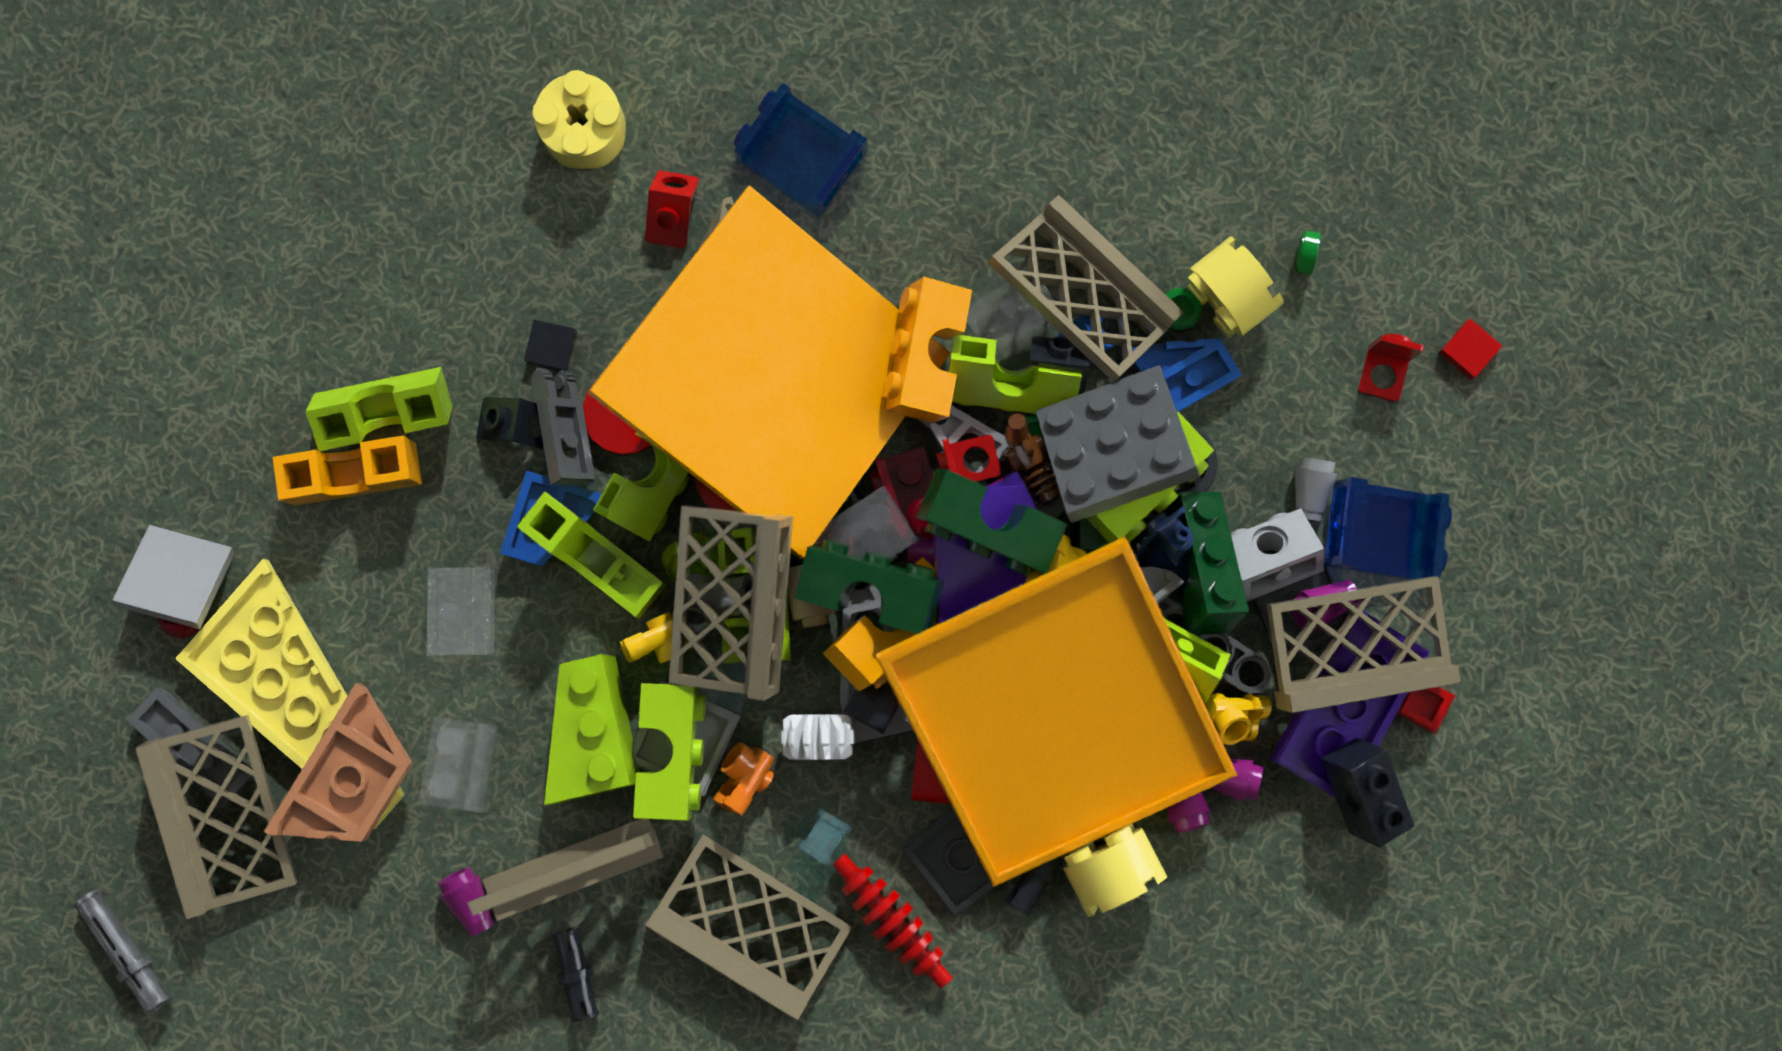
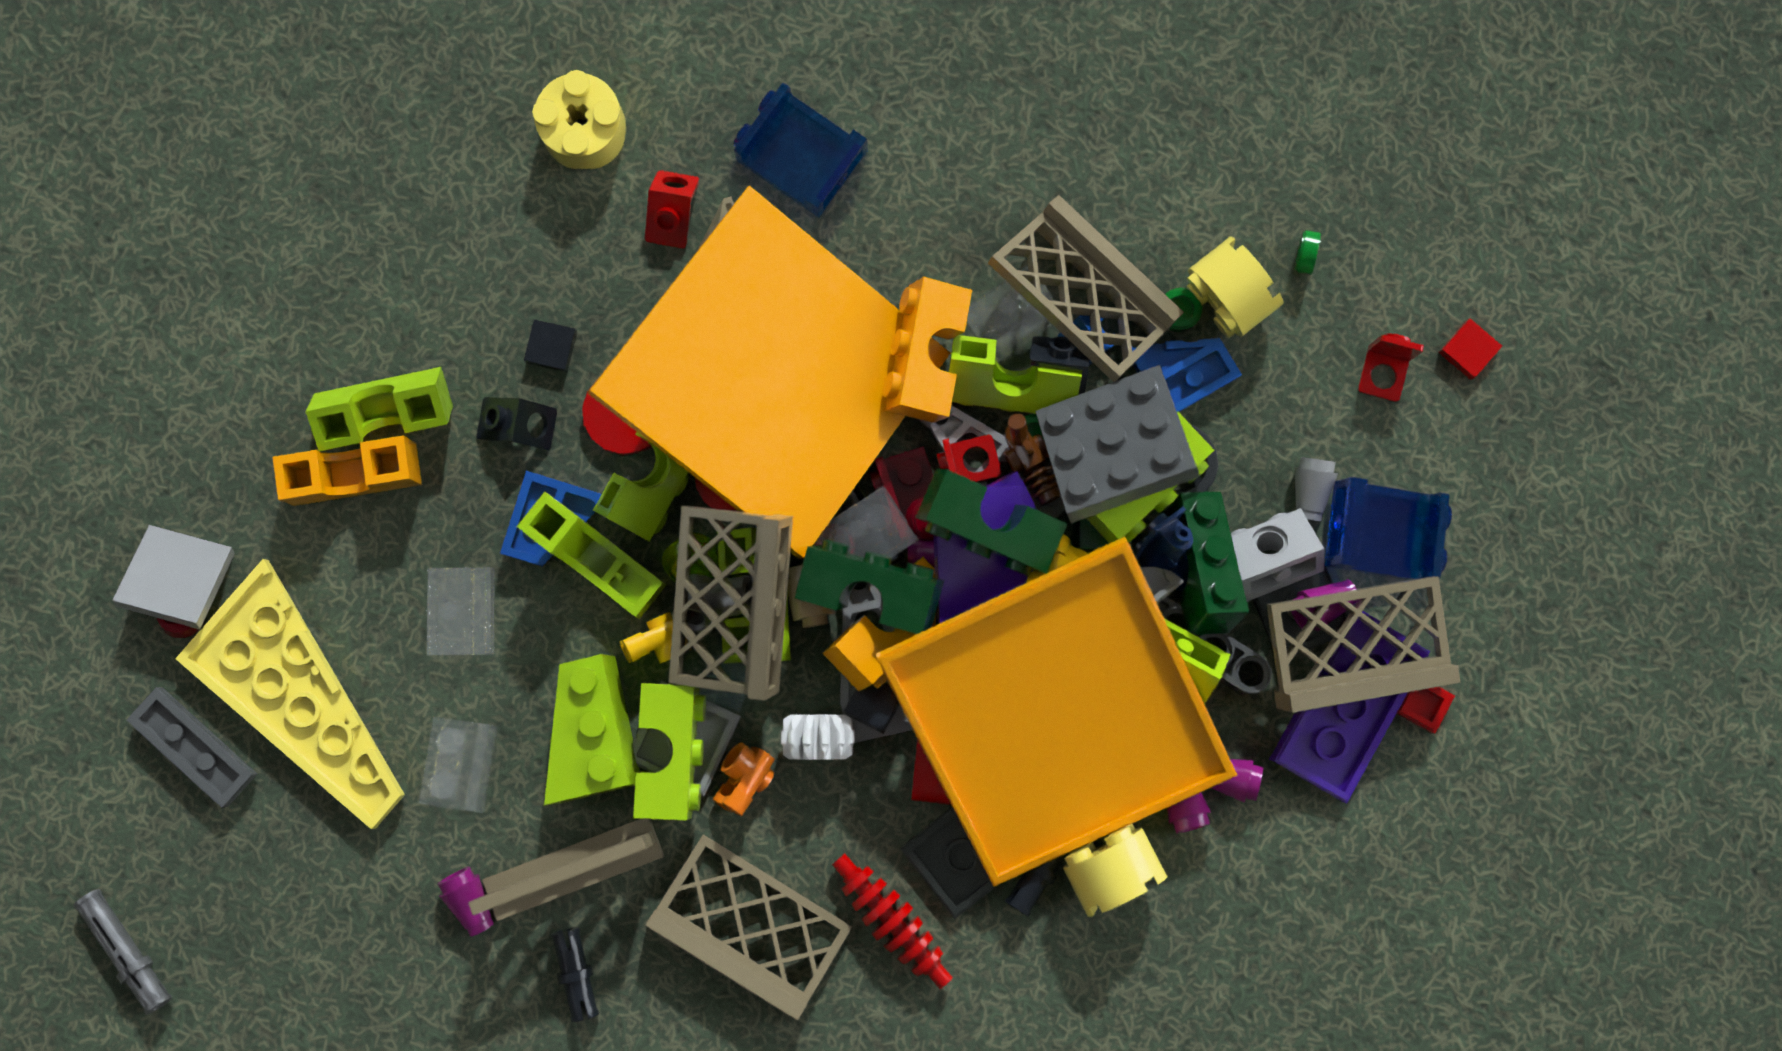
dark tan fence [135,714,297,919] -> none
nougat wing [264,683,413,842] -> none
dark grey hinge [531,368,595,487] -> none
clear light blue bush [797,808,853,866] -> none
yellow plate [1205,693,1272,745] -> none
black brick [1321,738,1415,848] -> none

